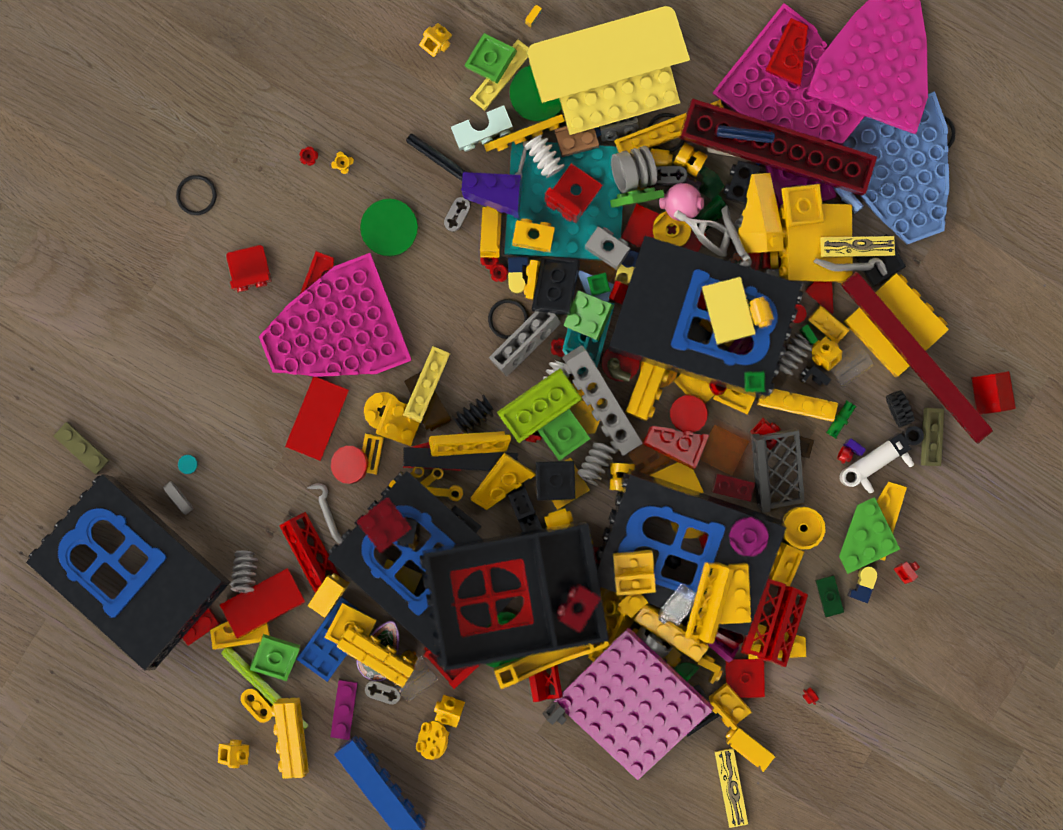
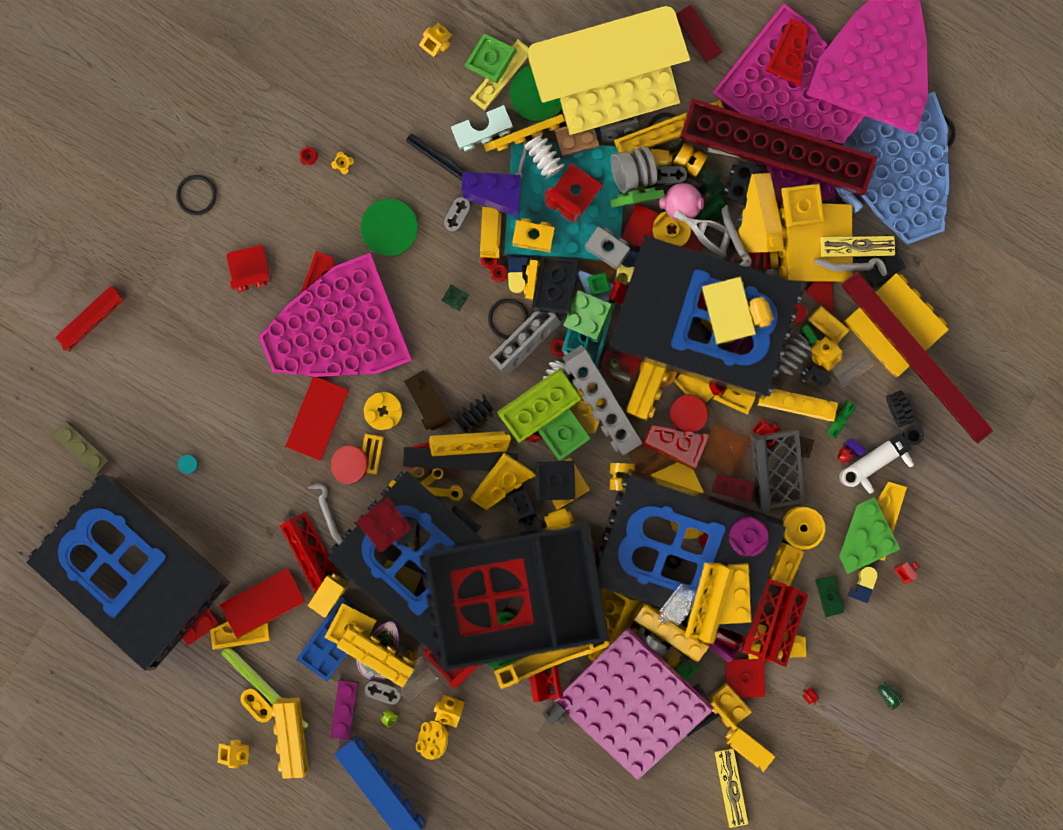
light grey beam [163,481,194,515] -> none
light grey piece [230,550,258,593] -> none
bright green plate [250,634,300,681] -> none
yellow plate [376,397,420,446] -> none
light yellow tile [403,346,450,423] -> none
yellow tile [525,5,542,27] -> none
dark red brick [557,584,600,632] -> none
light grey piece [578,443,616,486] -> none
yellow slope [613,550,656,596] -> none
yellow bracket [616,594,648,618] -> none
yellow bracket [696,654,723,684] -> none
dark blue axle [717,125,775,143] -> none
green tile [744,372,765,392] -> none
olive plate [921,408,944,466] -> none
red slope [971,371,1016,415] -> none
none -> red fence [55,285,125,352]
none -> lime hinge [381,710,398,727]
none -> clear green bracket [441,285,469,311]
none -> dark red tile [676,5,722,64]
none -> clear green cone [876,682,904,710]

